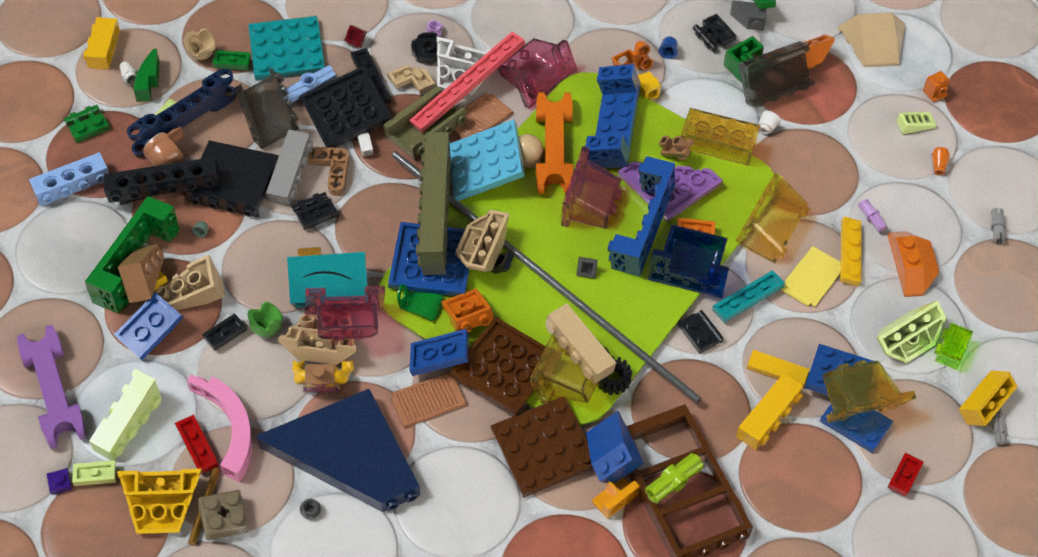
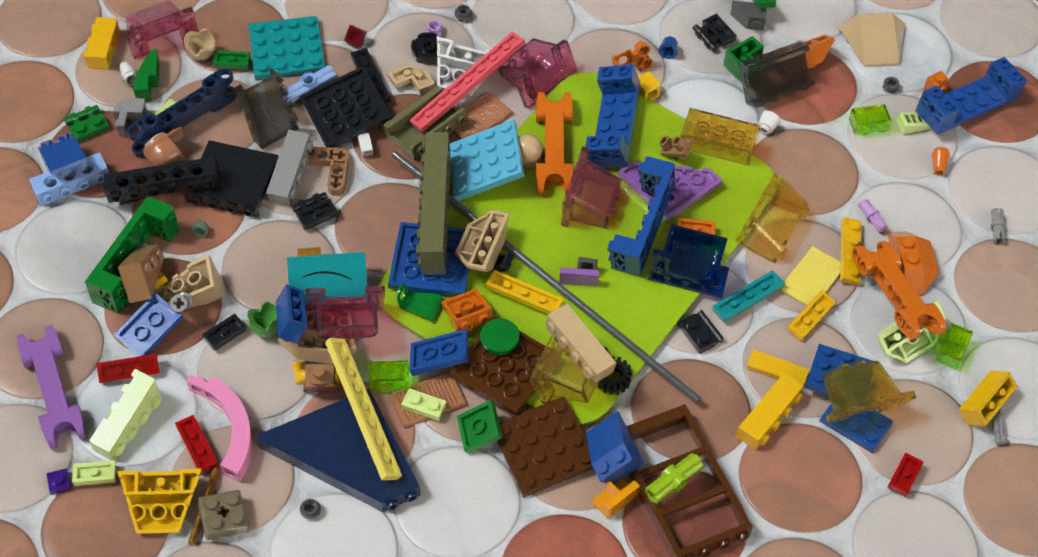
none -> blue slope [37,133,87,175]
none -> red plate [96,353,160,383]
none -> light grey brick [113,98,147,137]
none -> clear pink windscreen [125,1,198,59]
none -> light grey bush [170,292,193,312]
none -> blue brick [276,284,307,344]
none -> light yellow plate [325,338,402,480]
none -> clear neon green brick [369,360,410,391]
none -> yellowish green plate [401,388,446,421]
none -> dark grey plate [455,5,472,21]
none -> green plate [457,400,503,454]
none -> green tile [480,318,520,355]
none -> yellow plate [486,270,564,314]
none -> medium lavender tile [559,267,599,287]
none -> yellow tile [786,290,836,341]
none -> clear neon green brick [849,104,892,135]
none -> orange piece [852,241,946,340]
none -> dark grey bush [883,77,899,94]
none -> blue plate [915,57,1027,135]

